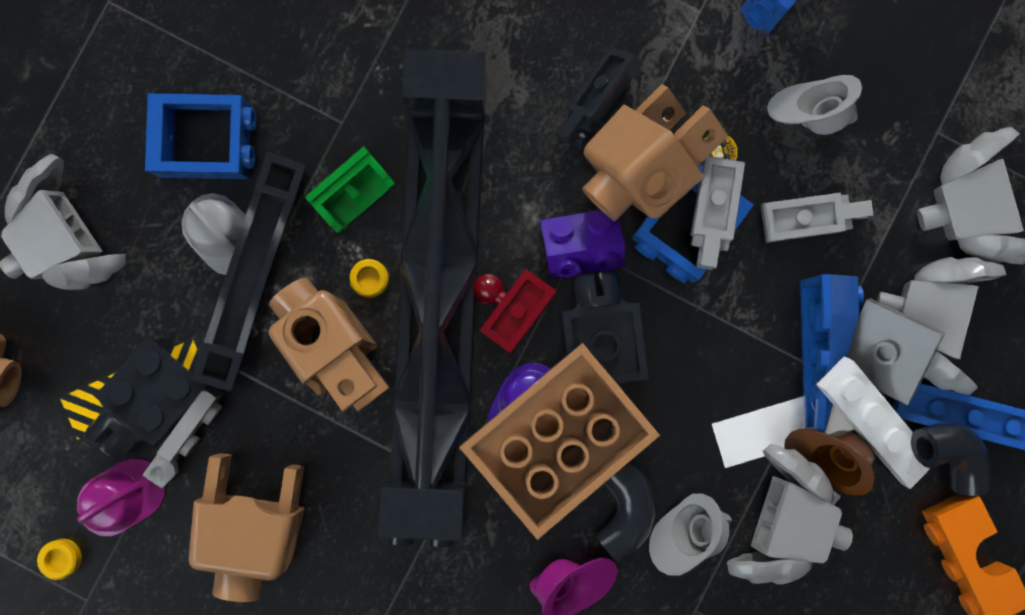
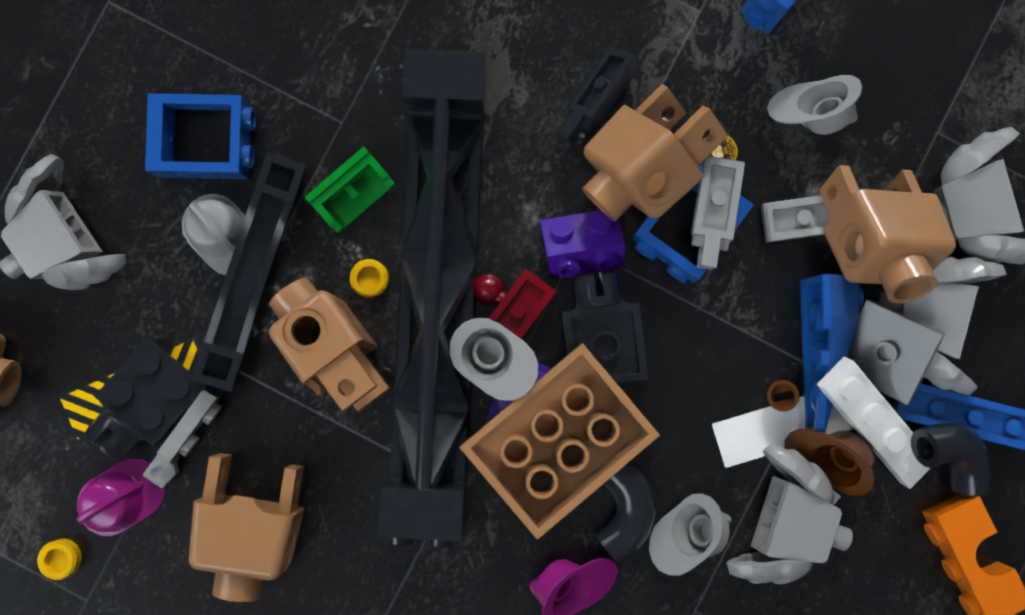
none -> light grey piece [450,318,538,401]
none -> reddish brown hinge [767,380,799,412]
none -> medium nougat piece [819,165,956,303]

